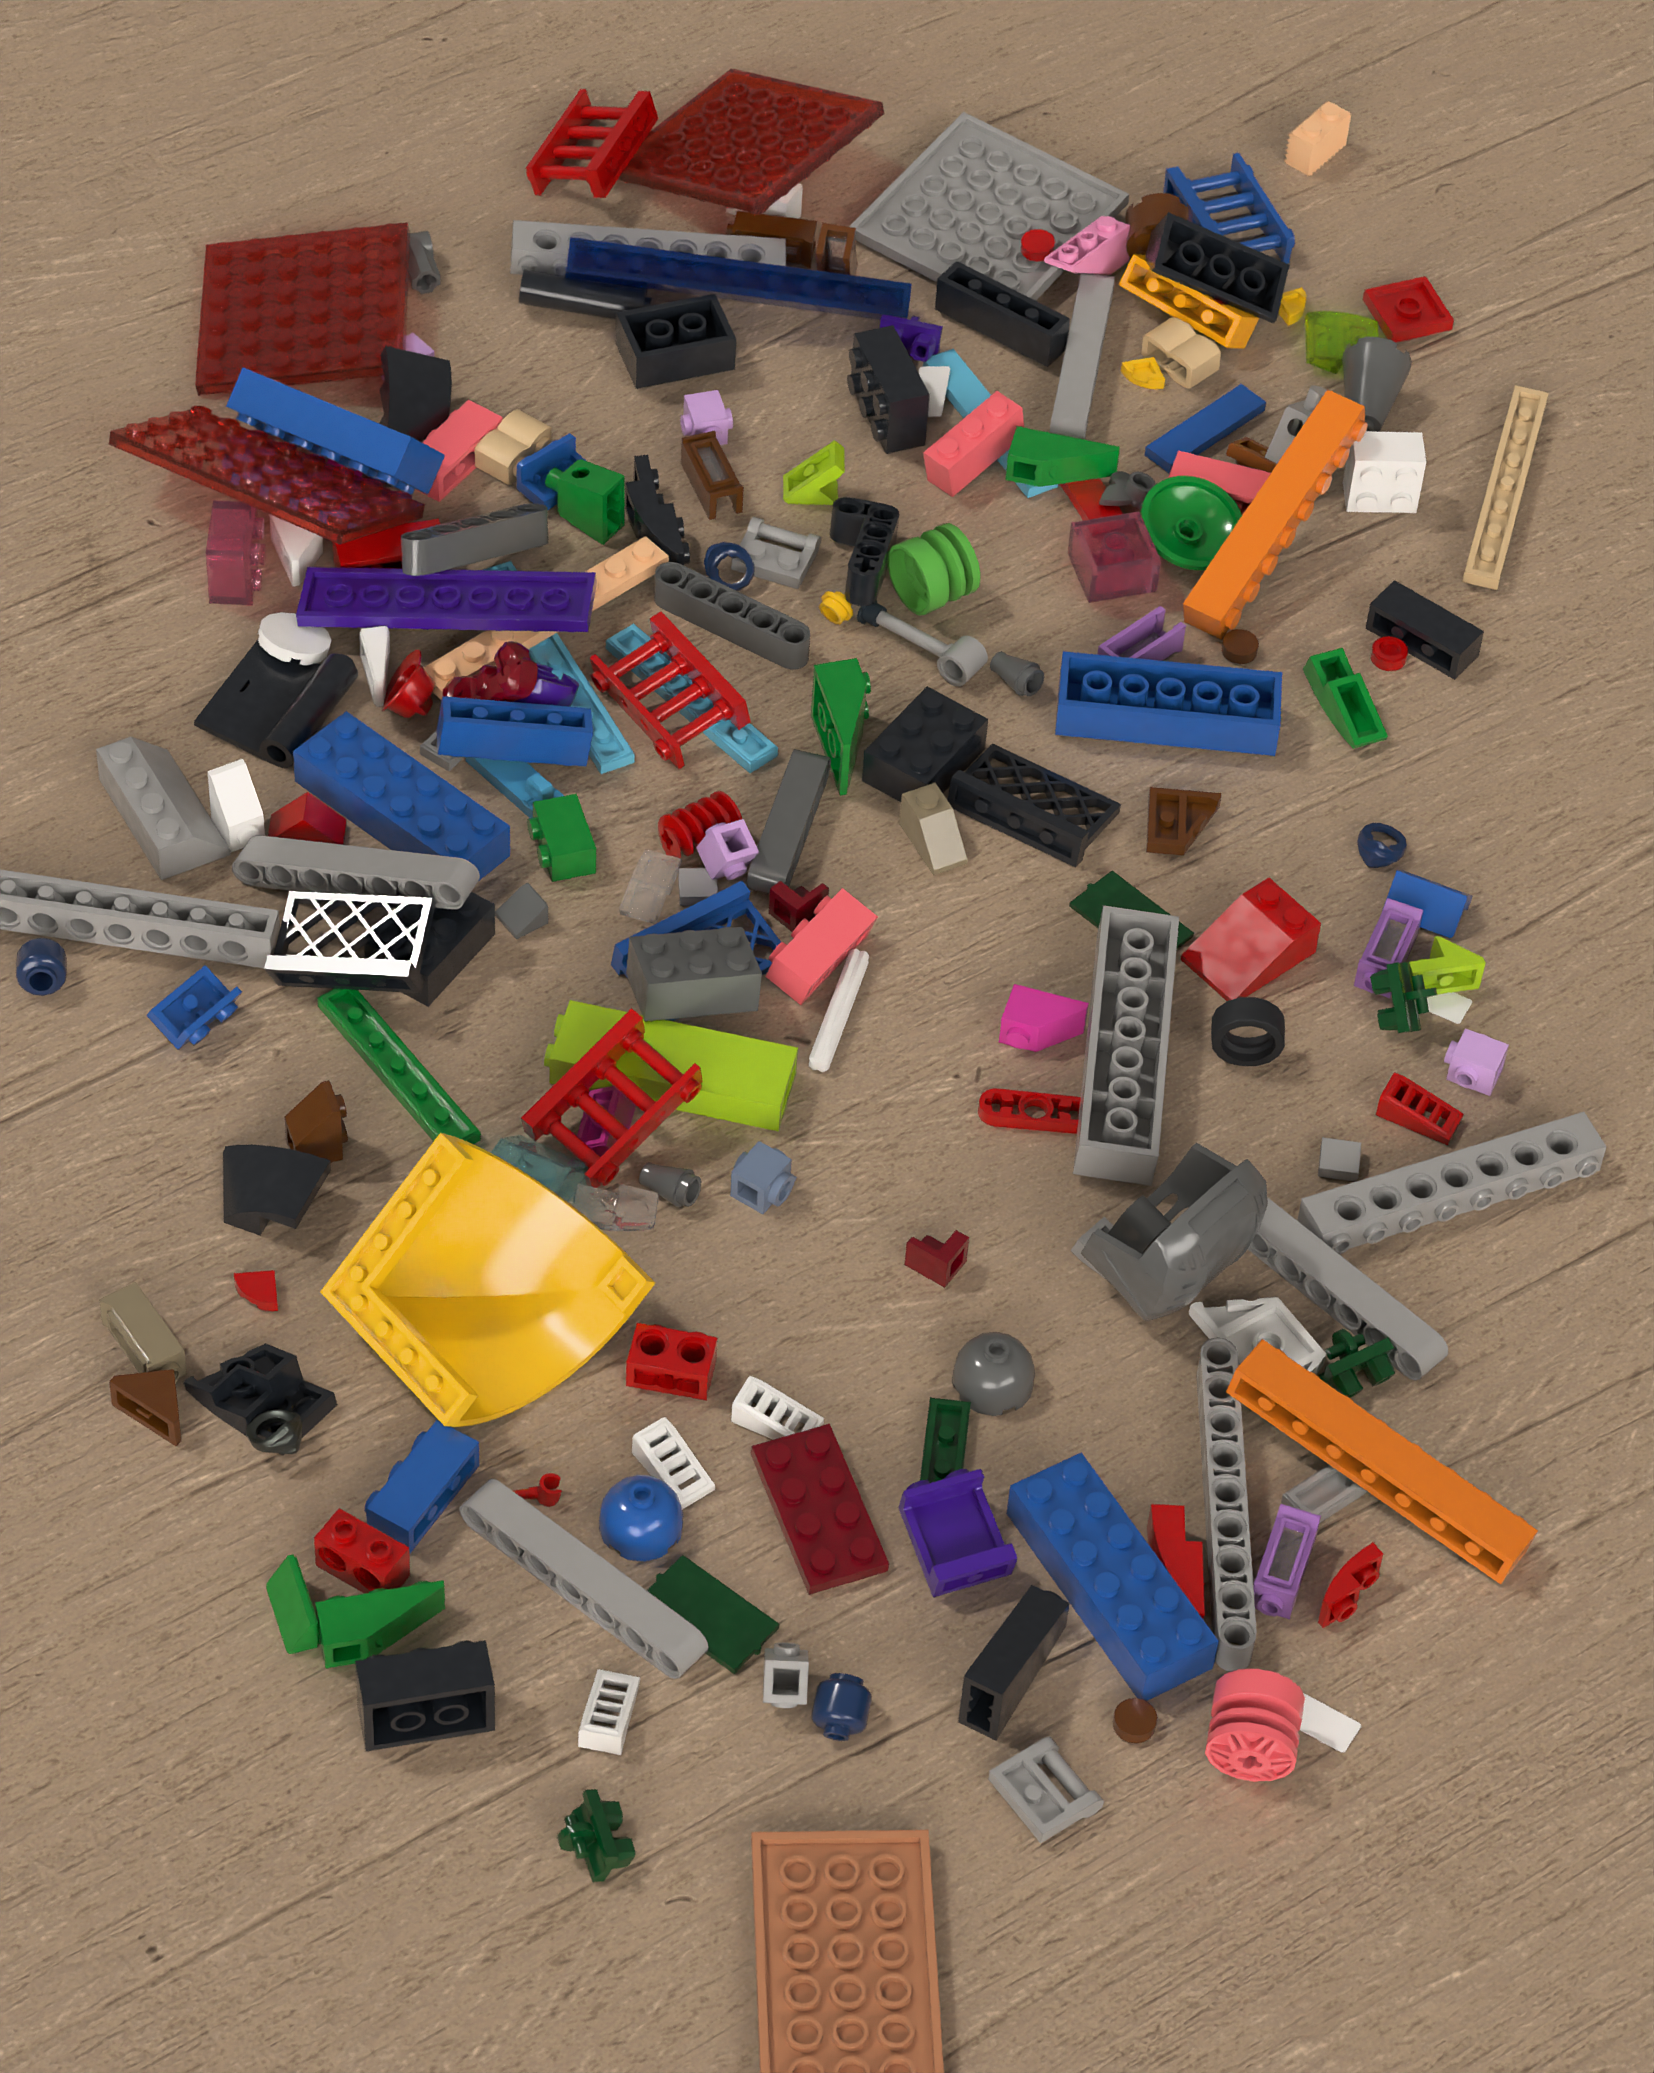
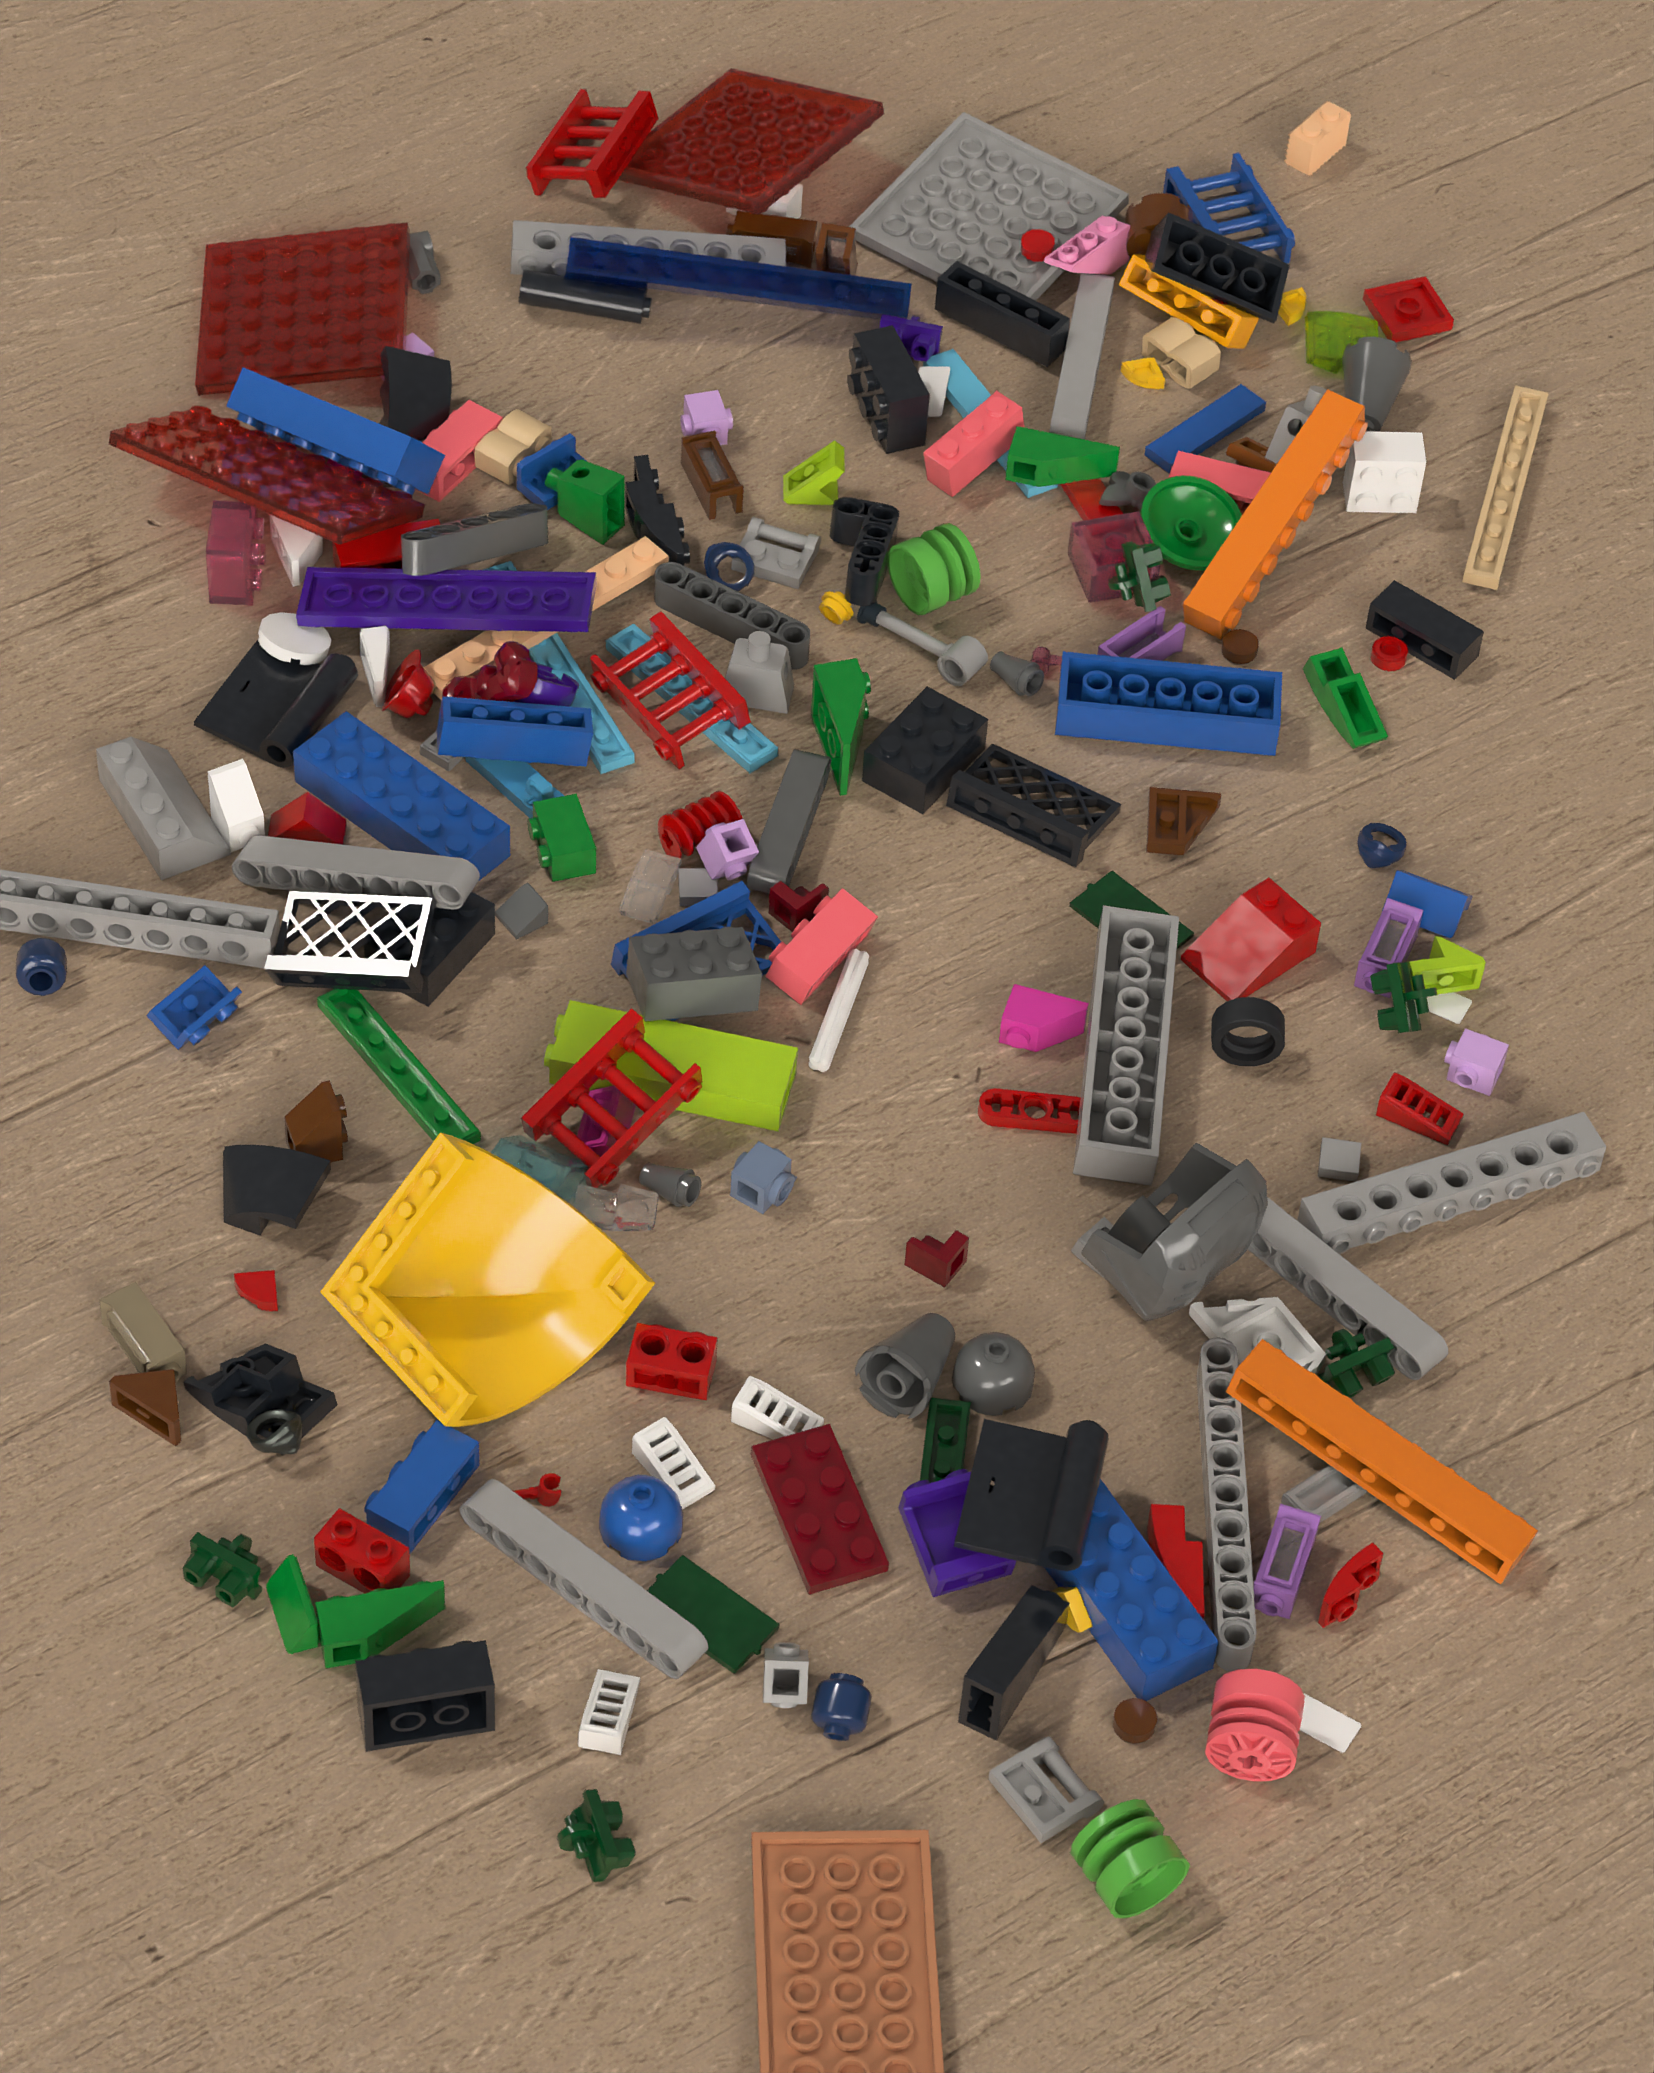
black brick [615,294,736,389] -> none
dark tan slope [899,783,967,875] -> none
none -> dark green hips [183,1532,262,1608]
none -> light grey torso [725,631,794,714]
none -> dark grey cone [855,1313,956,1419]
none -> black door [954,1419,1109,1571]
none -> clear pink hand [1030,646,1062,675]
none -> yellow tile [1052,1587,1093,1633]
none -> bright green wheel [1070,1799,1190,1919]
none -> dark green hips [1108,541,1171,612]

